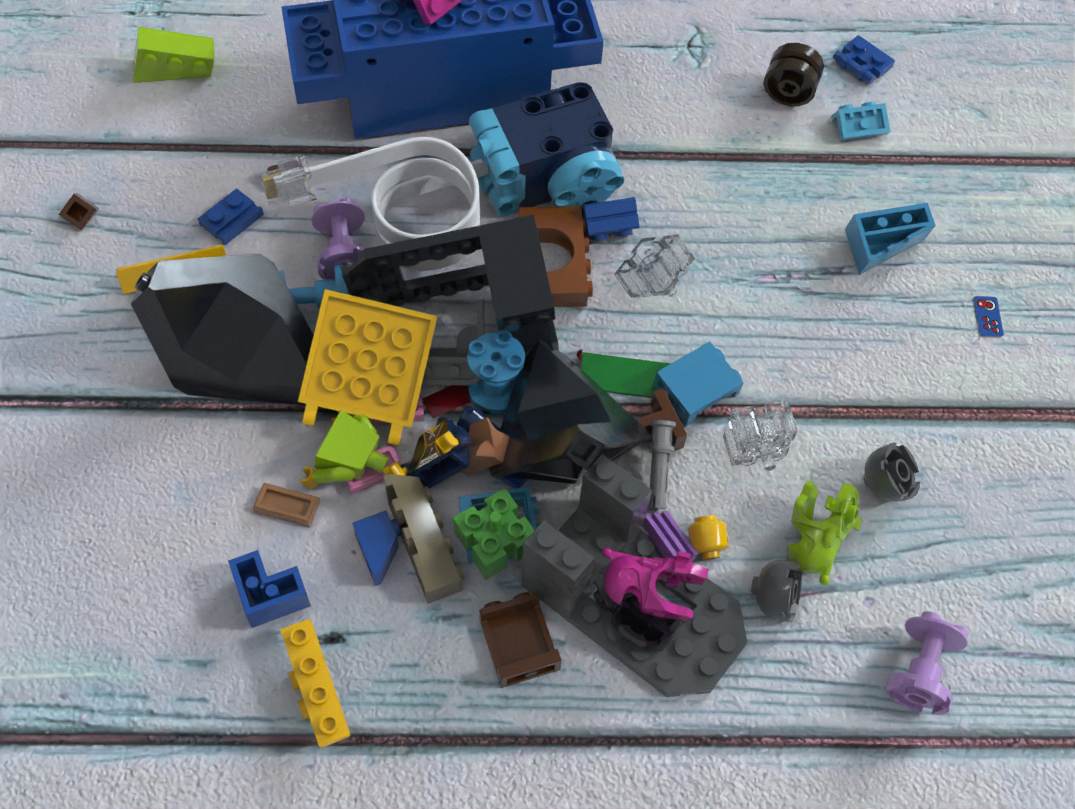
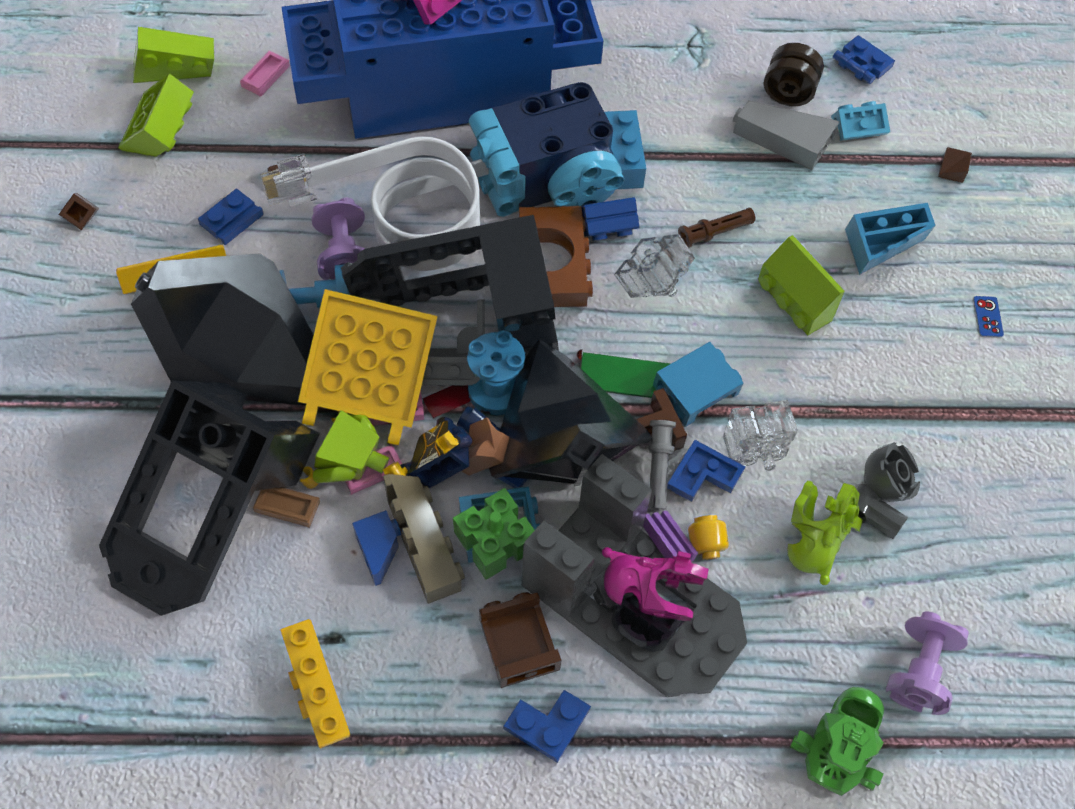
blue brick [228,550,311,628] -> none
dark grey cylinder [751,560,802,622] -> none
none -> black bracket [99,380,320,616]
none -> lime slope [118,74,194,157]
none -> bright pink tile [240,51,290,96]
none -> blue plate [503,690,591,763]
none -> dark azure wedge [605,110,646,189]
none -> blue plate [667,440,746,502]
none -> reddish brown pin [678,207,756,249]
none -> light grey slope [733,100,839,170]
none -> lime slope [758,235,845,336]
none -> bright green helmet [790,687,884,796]
none -> dark grey piece [857,484,908,539]
none -> reddish brown slope [938,147,972,183]

